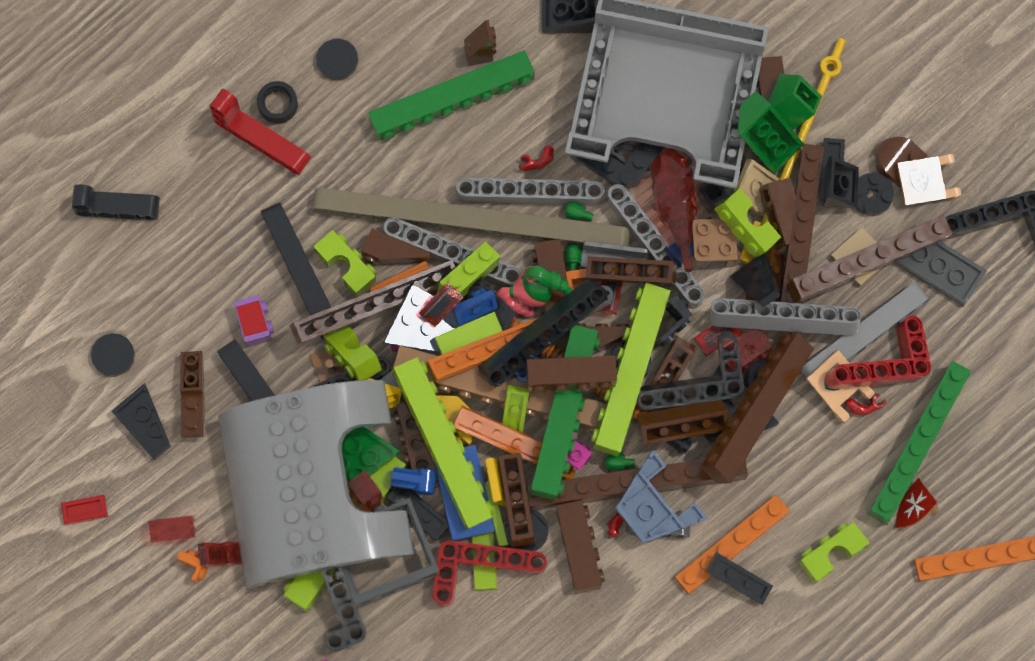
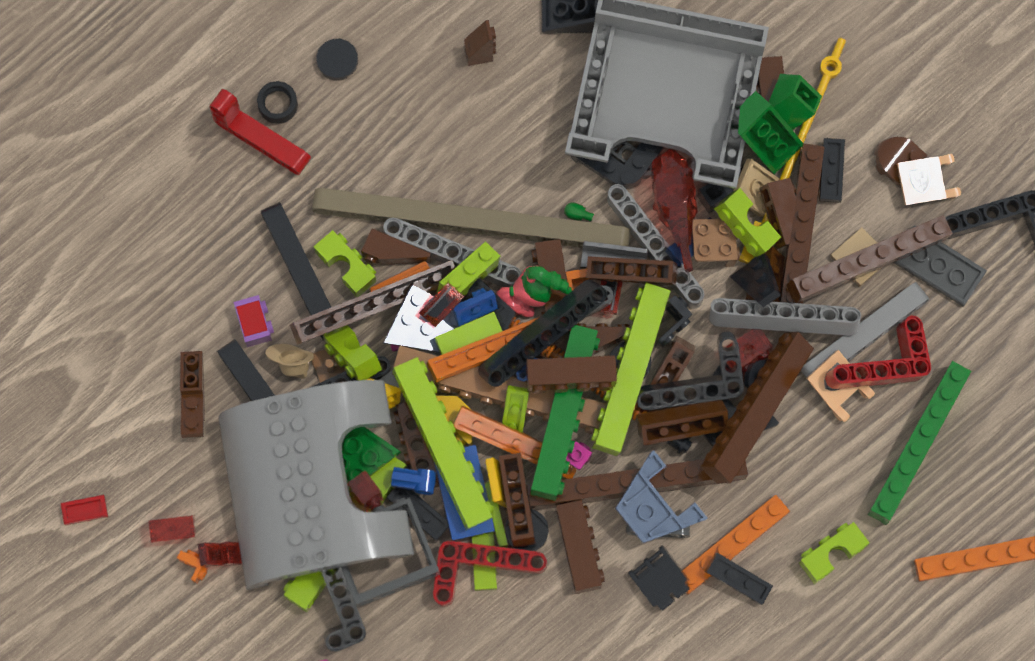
black beam [72,184,160,221] -> none
black tile [91,333,135,377] -> none
black wing [112,383,171,461] -> none
green brick [368,50,535,141] -> none
light grey beam [456,178,604,206] -> none
red piece [519,145,554,172] -> none
green cylinder [565,244,582,271] -> none
green cylinder [604,454,635,471] -> none
red piece [607,513,624,537] -> none
red tile [694,325,742,357] -> none
black slope [824,156,859,209] -> none
red piece [845,393,886,415] -> none
black plate [855,172,894,216] -> none
red shield [896,478,939,529] -> none
none -> tan piece [266,344,314,379]
none -> black plate [628,545,690,611]

